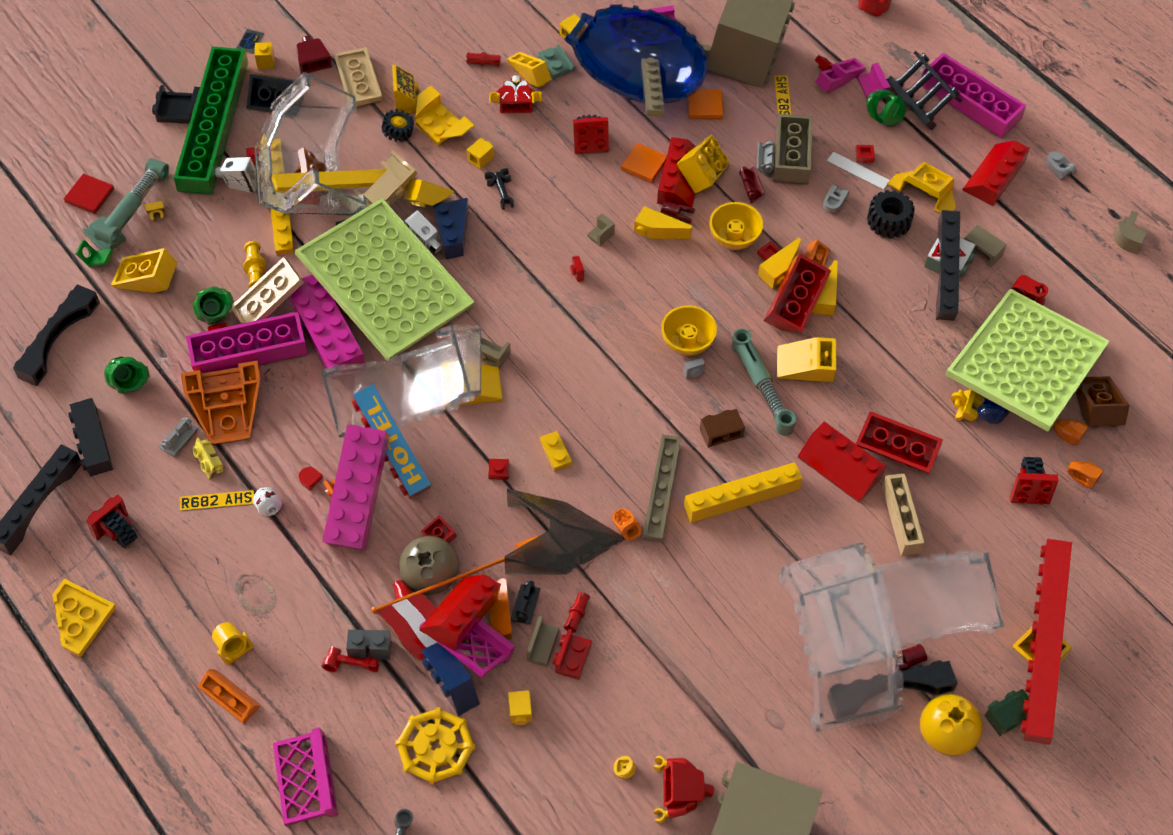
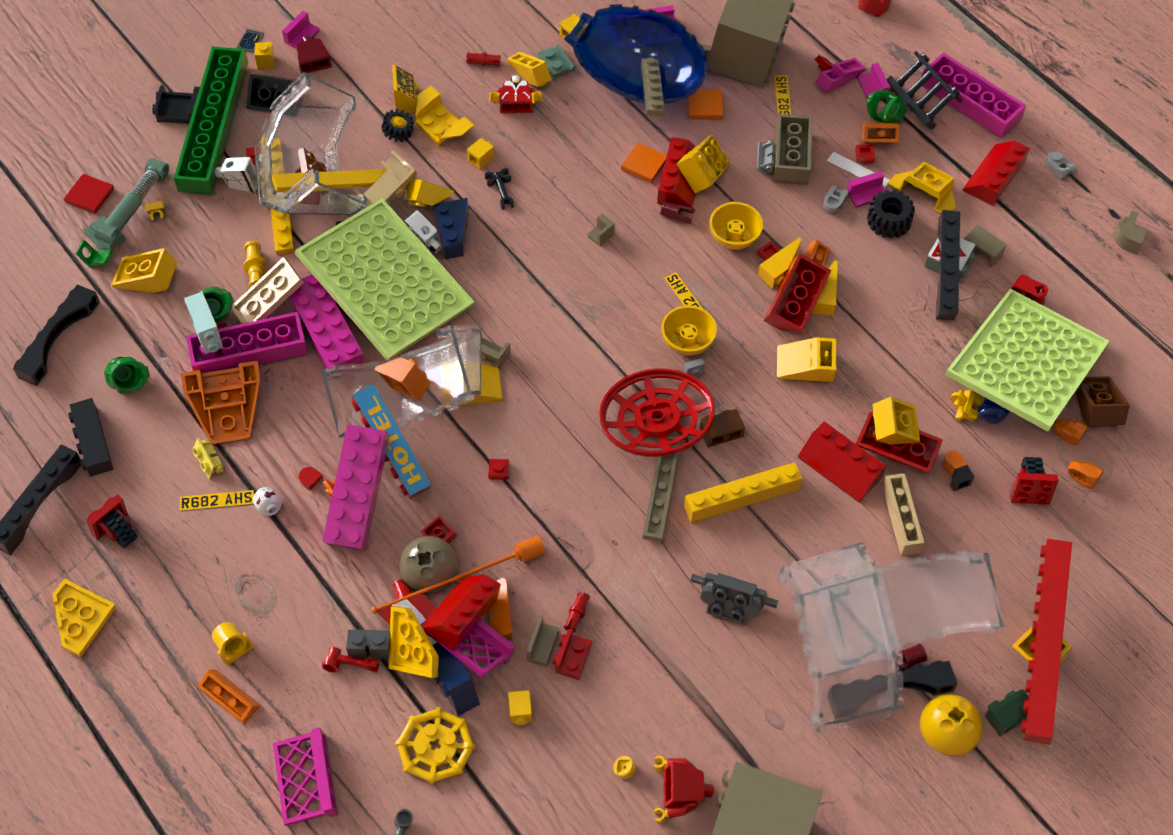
light grey hinge [159,417,198,457] -> none
tan plate [334,47,383,108] -> none
clear smoke windscreen [504,488,625,575] -> none
black hinge [511,580,541,625] -> none
yellow plate [539,431,572,472] -> none
red plate [570,256,584,282] -> none
red plate [573,114,609,154] -> none
orange rock [612,508,642,541] -> none
yellow slope [634,206,692,239] -> none
sand green piece [731,328,796,436] -> none
dark red hinge [739,166,765,204] -> none
none -> light aqua window [184,292,223,354]
none -> dark pink panel [282,11,320,49]
none -> orange slope [374,357,431,401]
none -> yellow plate [389,606,438,678]
none -> red dish [599,368,715,457]
none -> yellow sticker [664,272,703,309]
none -> dark grey piece [690,573,779,625]
none -> dark pink panel [847,171,885,207]
none -> orange brick [861,122,900,143]
none -> yellow slope [873,397,920,445]
none -> leg [942,451,974,491]

